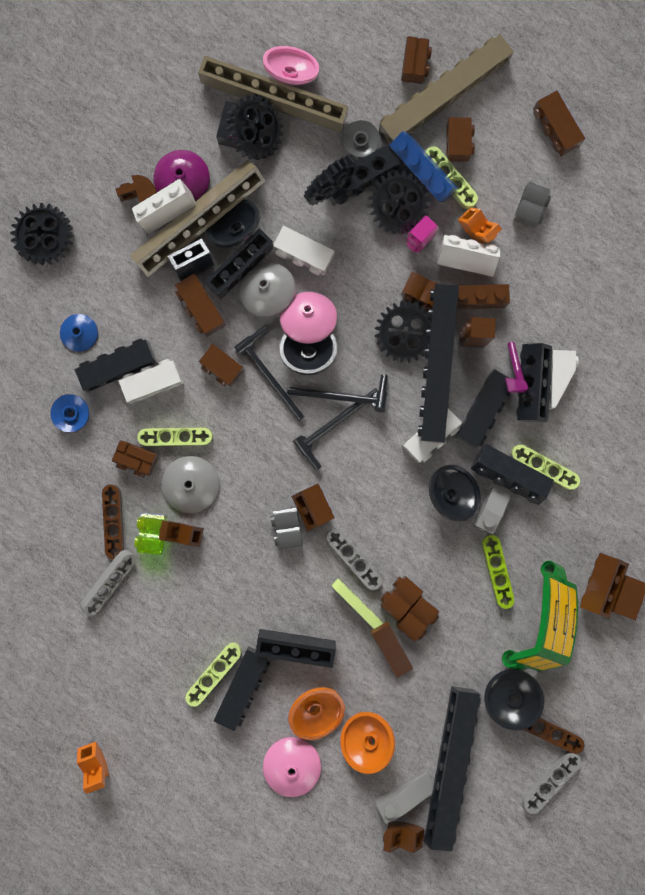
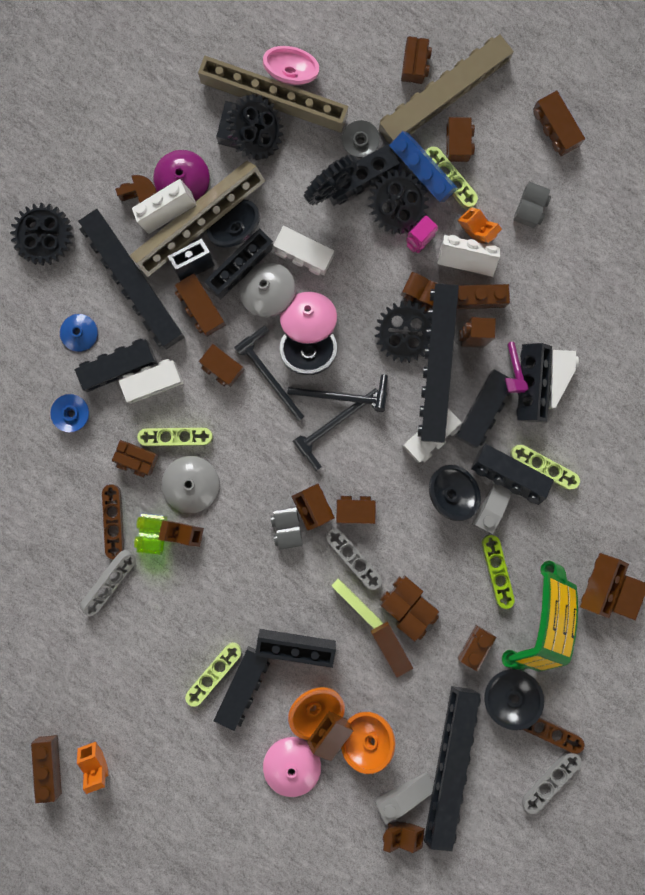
none -> reddish brown brick [31,735,62,804]
none -> black brick [78,208,185,350]
none -> reddish brown brick [307,711,353,761]
none -> reddish brown brick [336,496,376,524]
none -> reddish brown brick [458,625,497,672]

